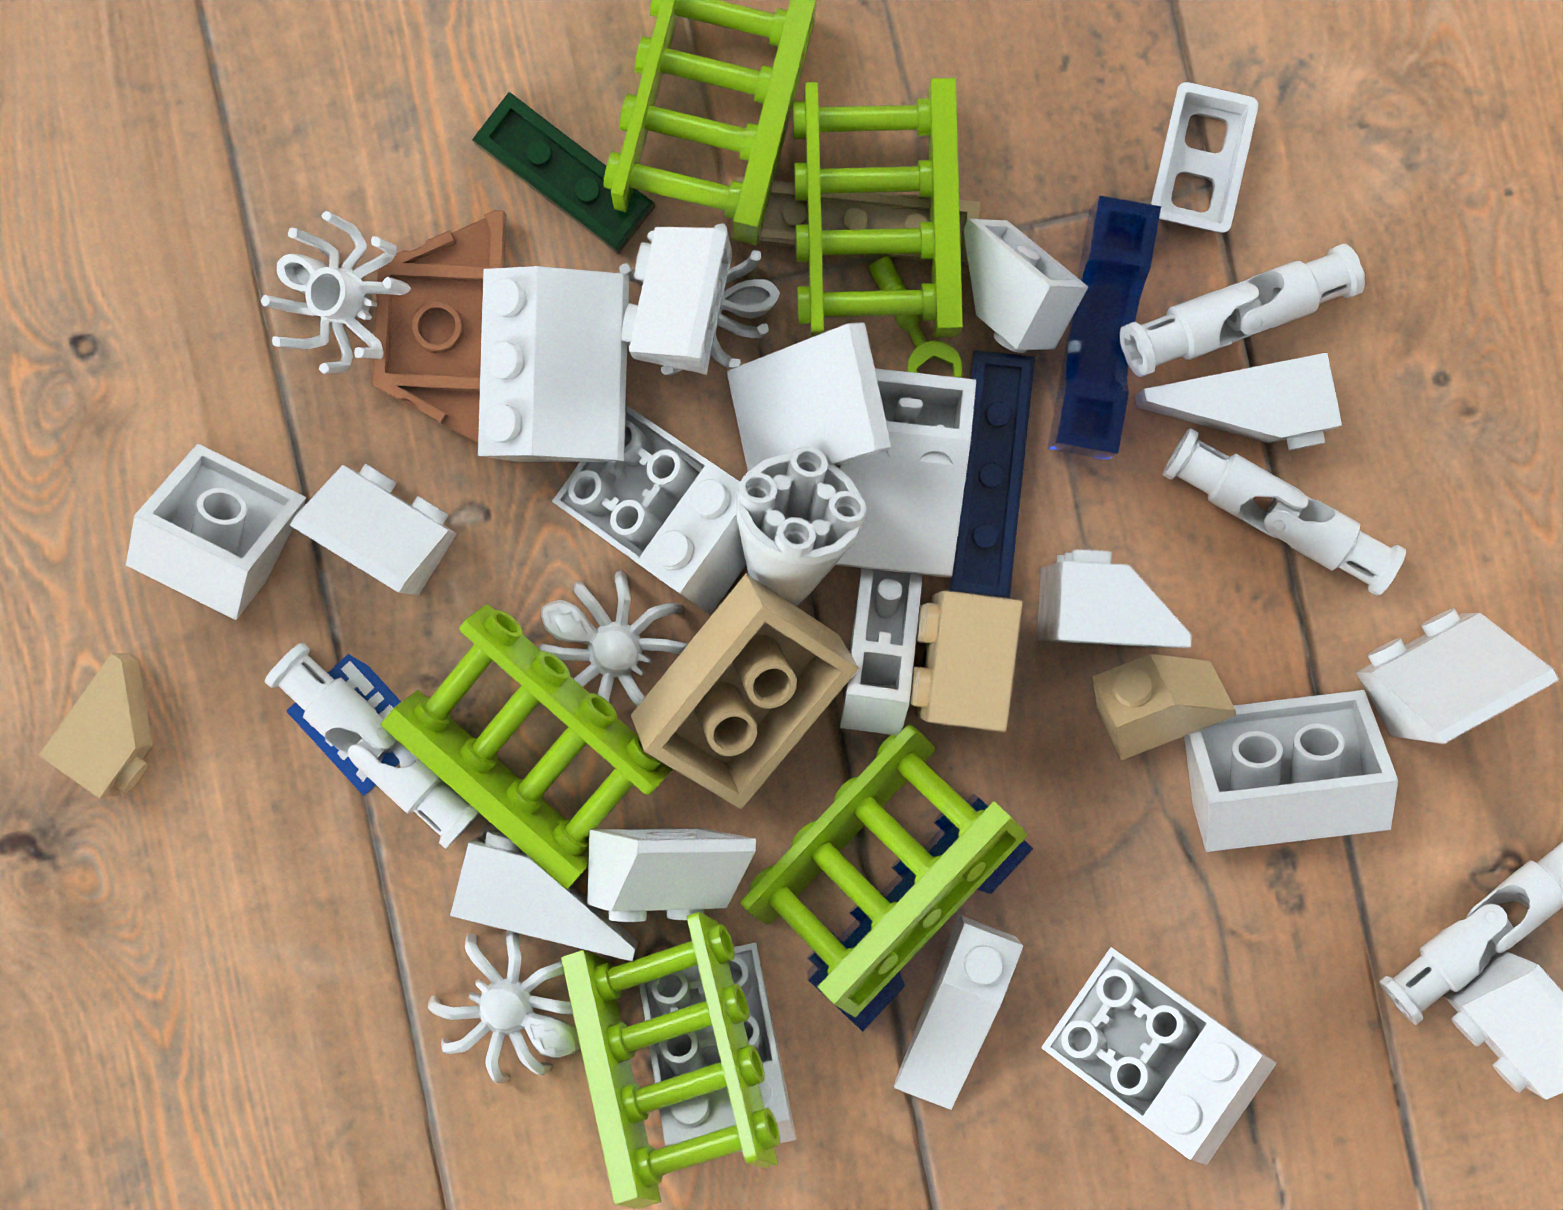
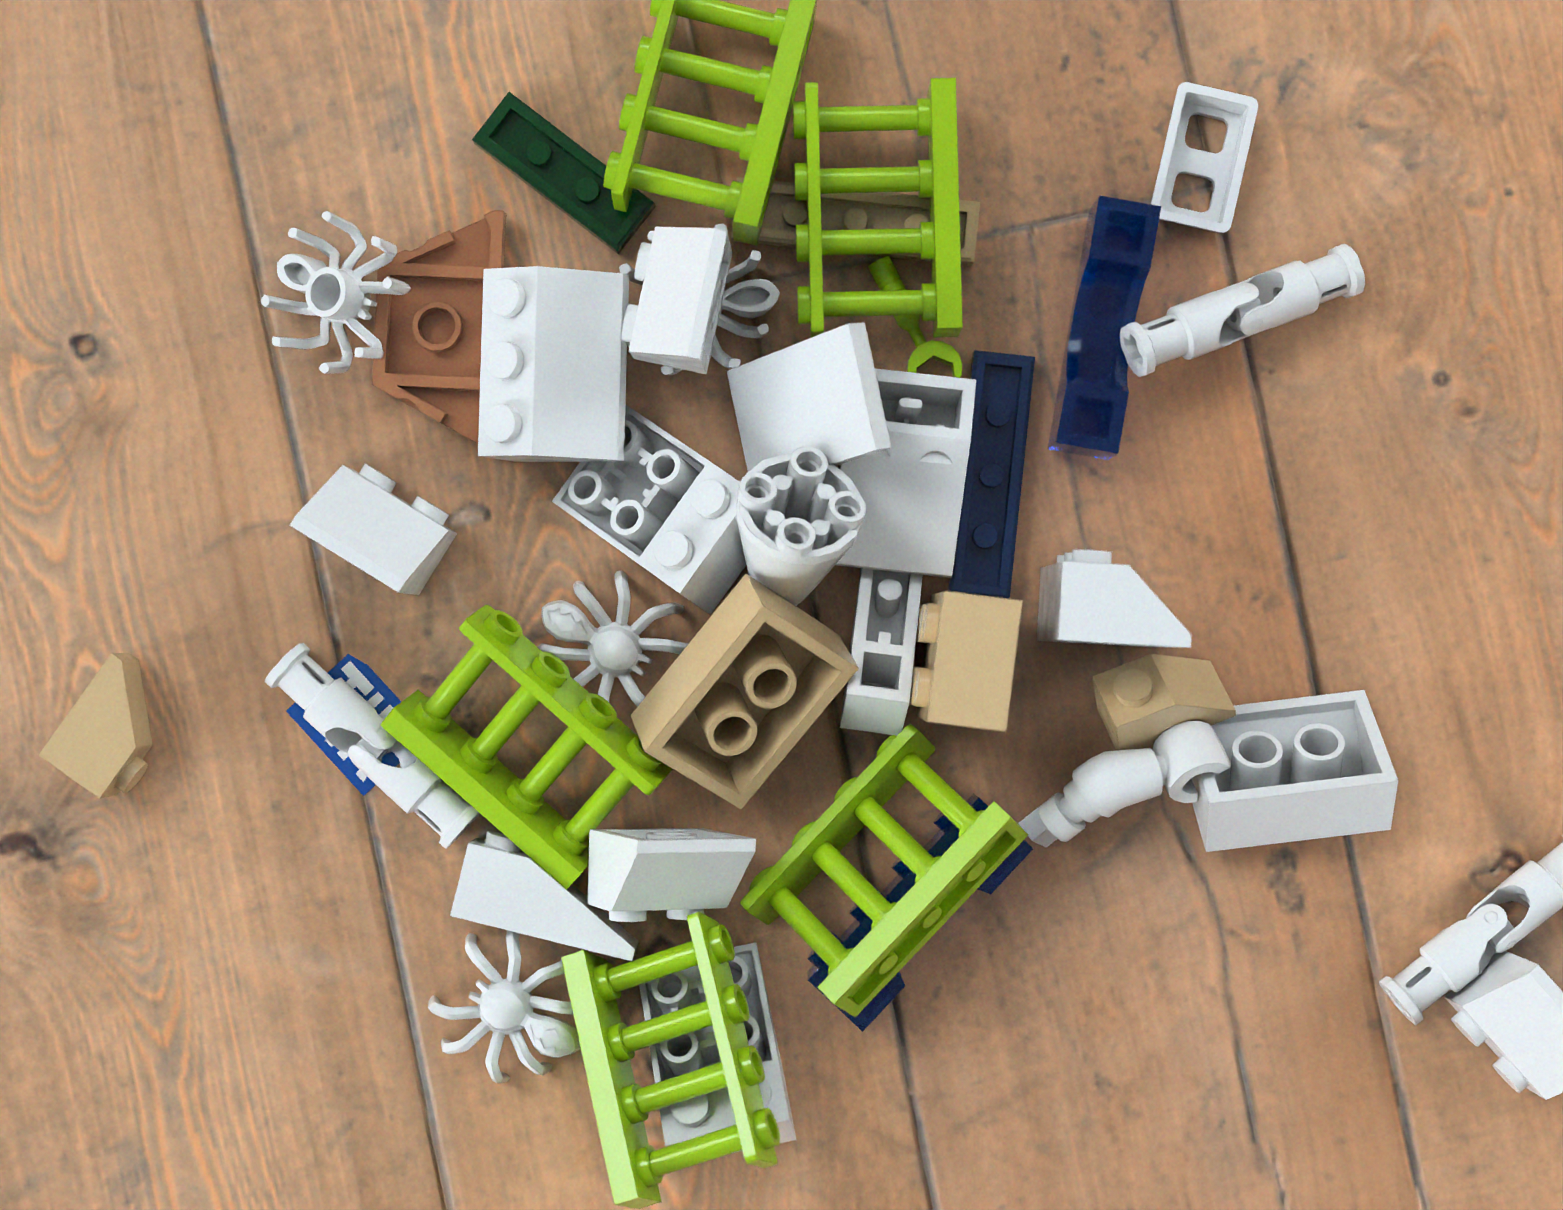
white slope [126,443,306,620] -> none
white slope [894,915,1023,1110] -> none
white slope [963,219,1088,353] -> none
white slope [1041,947,1277,1165] -> none
white slope [1135,353,1342,451] -> none
white piece [1162,428,1406,596] -> none
white slope [1356,608,1559,744] -> none
none -> white piece [1018,721,1231,848]

